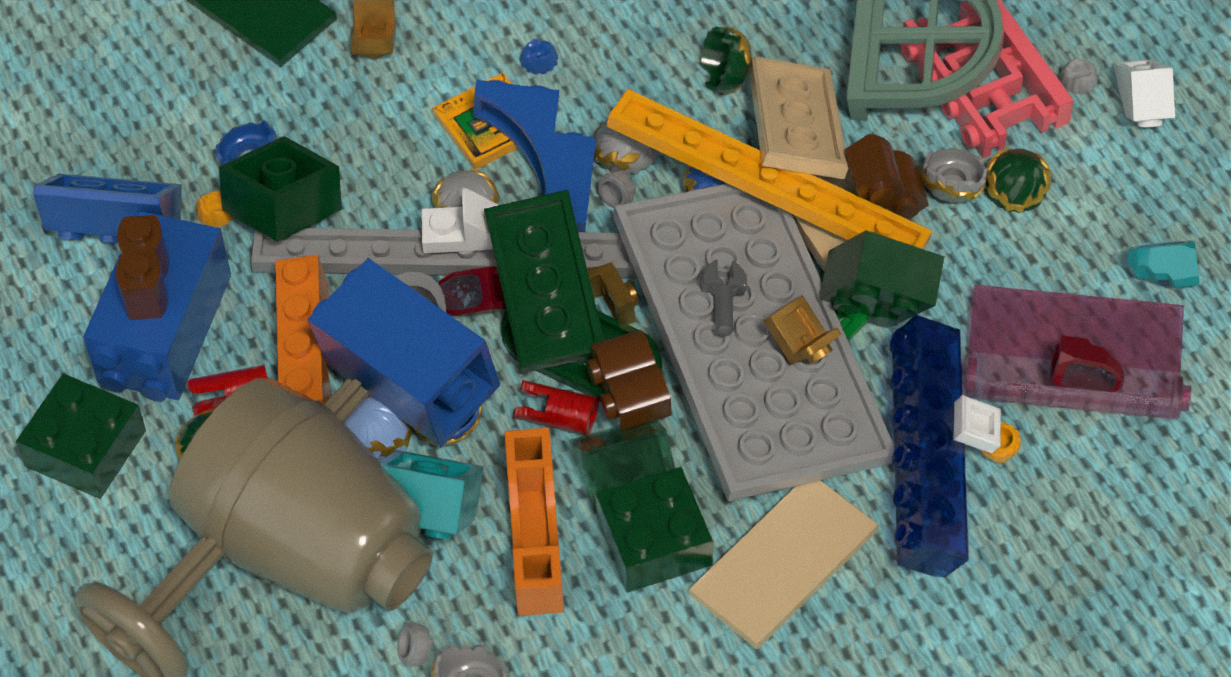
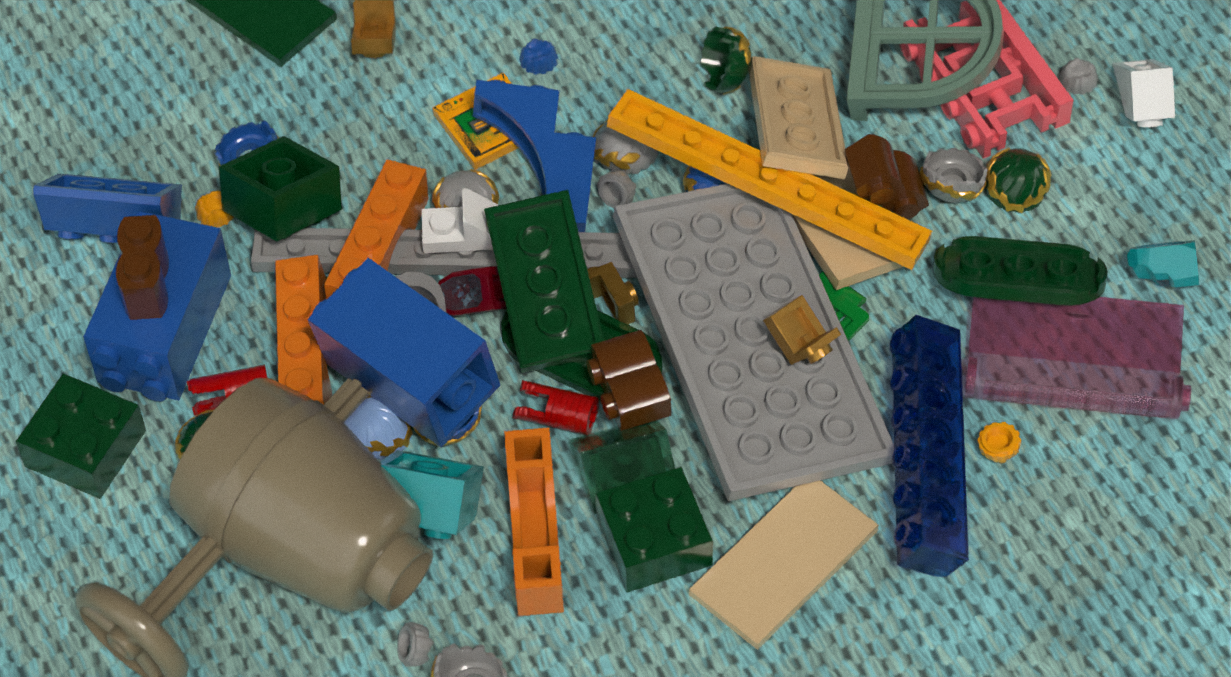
dark grey bar [701,259,747,336] -> none
dark green brick [820,230,945,326] -> none
white tile [954,395,1001,453] -> none
dark red rock [1050,335,1125,397] -> none
none -> orange arch [324,159,429,299]
none -> dark green tile [933,236,1108,305]

